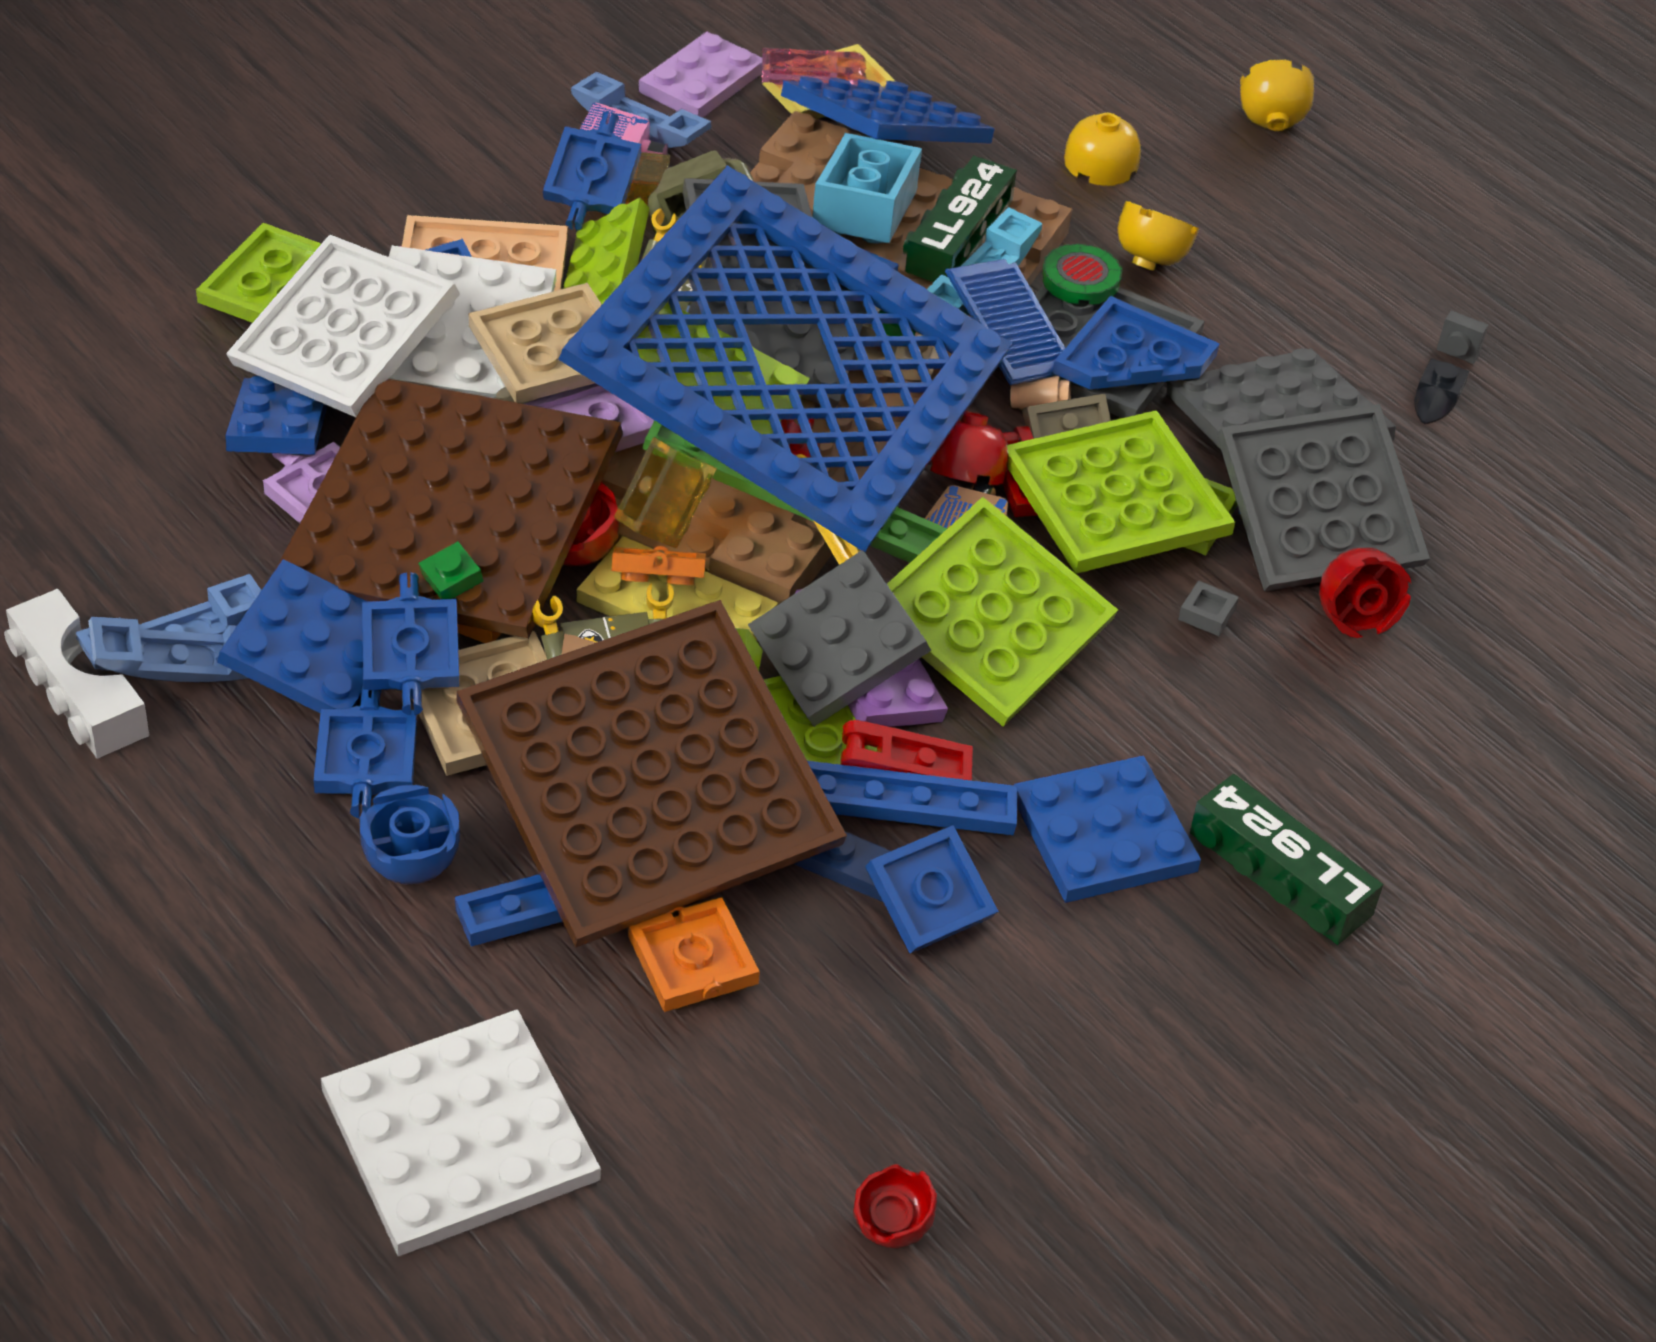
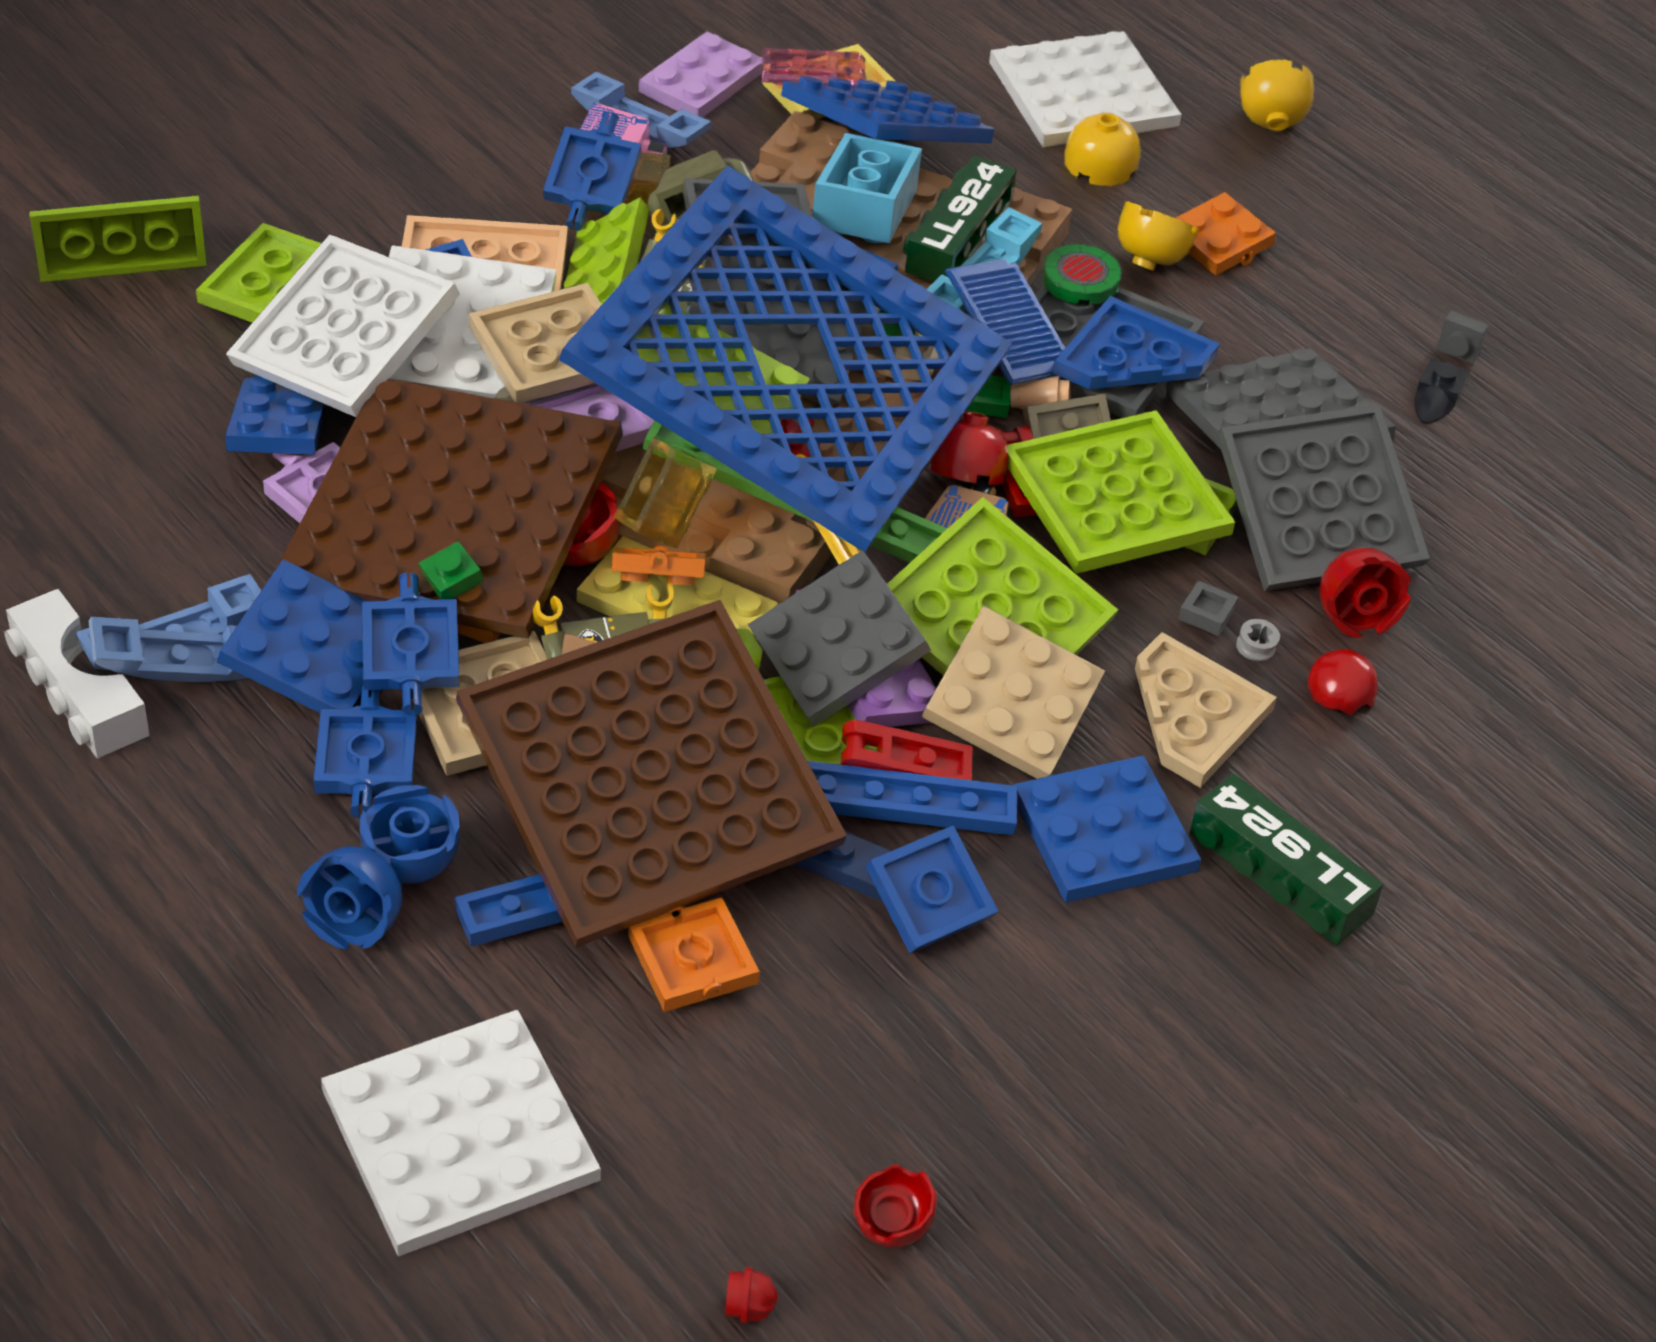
none -> lime slope [29,196,207,282]
none -> blue cylinder [297,846,402,949]
none -> red plate [725,1267,778,1324]
none -> tan plate [922,606,1105,779]
none -> green plate [966,376,1011,418]
none -> white plate [989,31,1181,147]
none -> tan plate [1135,632,1277,788]
none -> orange plate [1176,192,1276,276]
none -> light grey bush [1236,619,1280,661]
none -> red hair [1307,649,1378,715]

